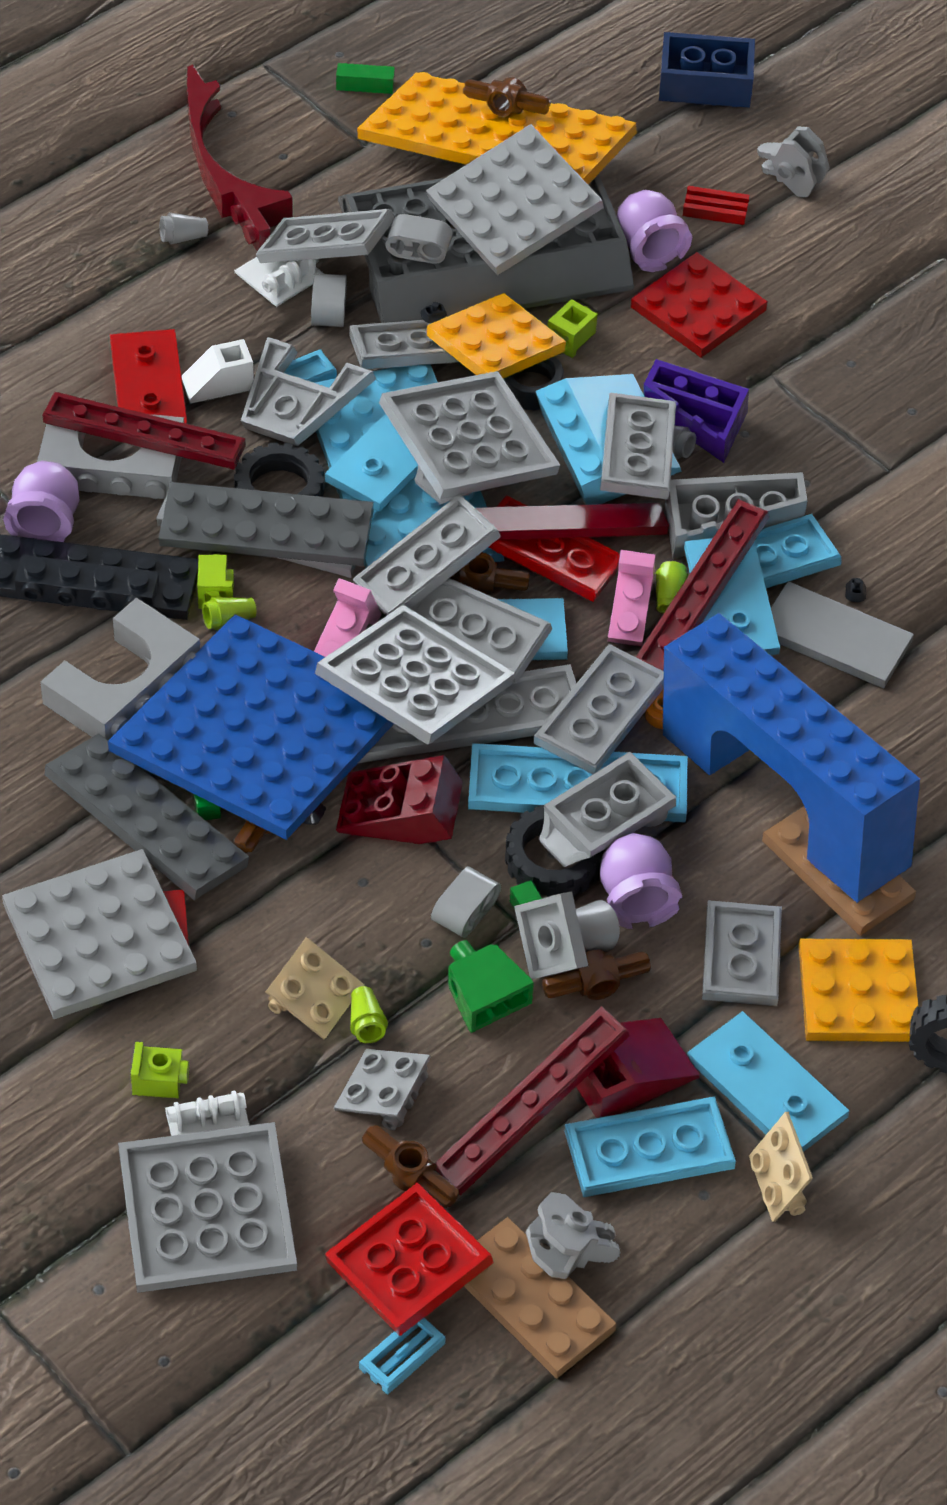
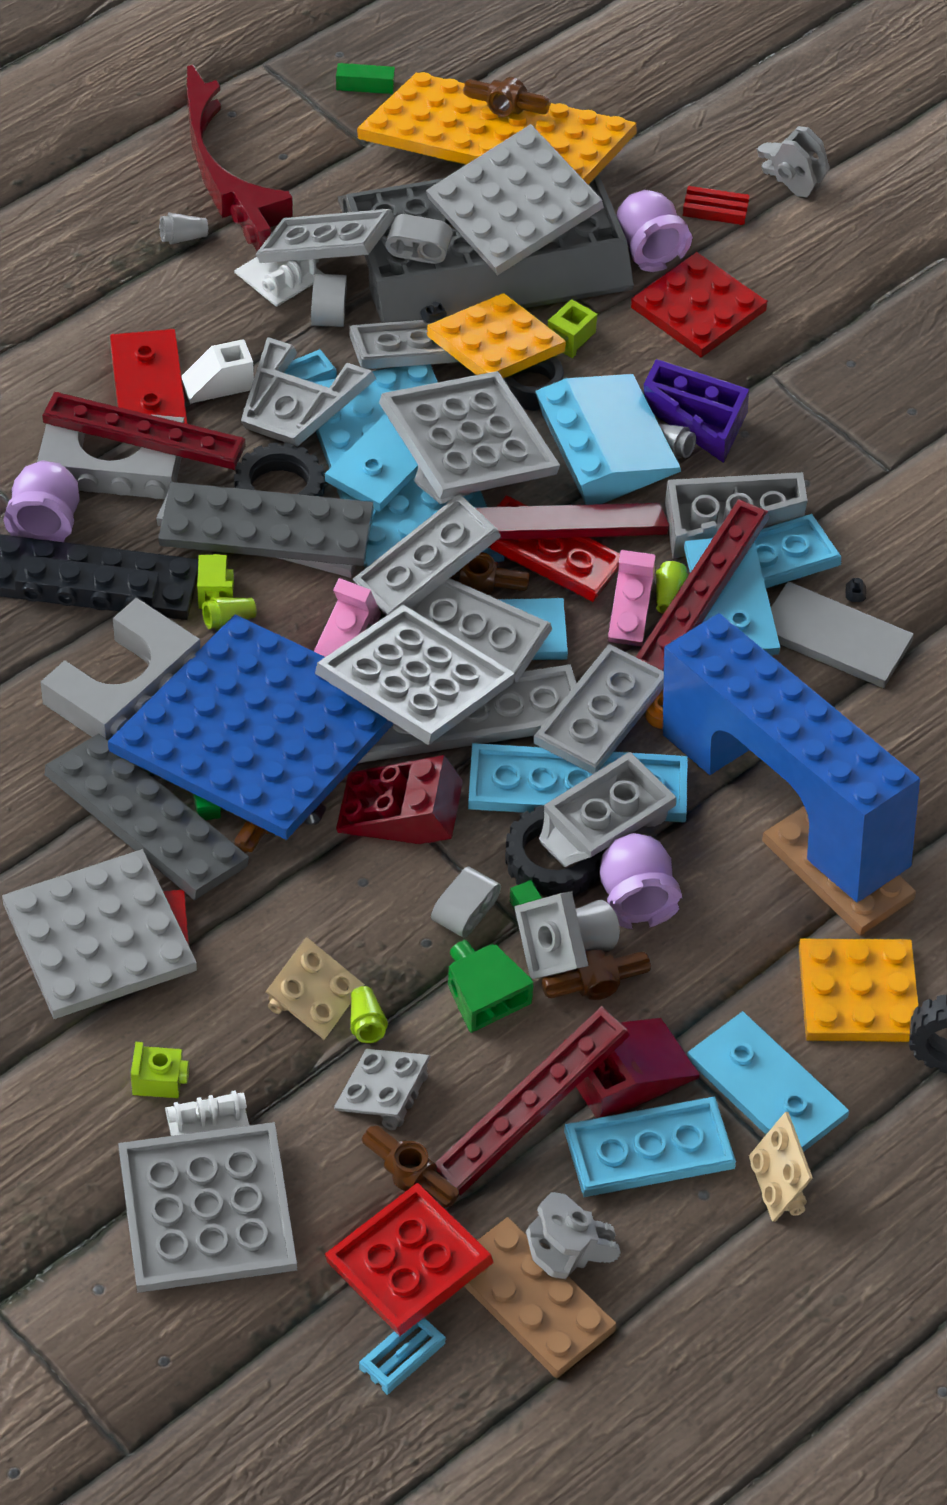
light grey tile [600,393,676,499] -> none
dark blue brick [659,32,755,108] -> none
light grey tile [702,900,782,1006] -> none

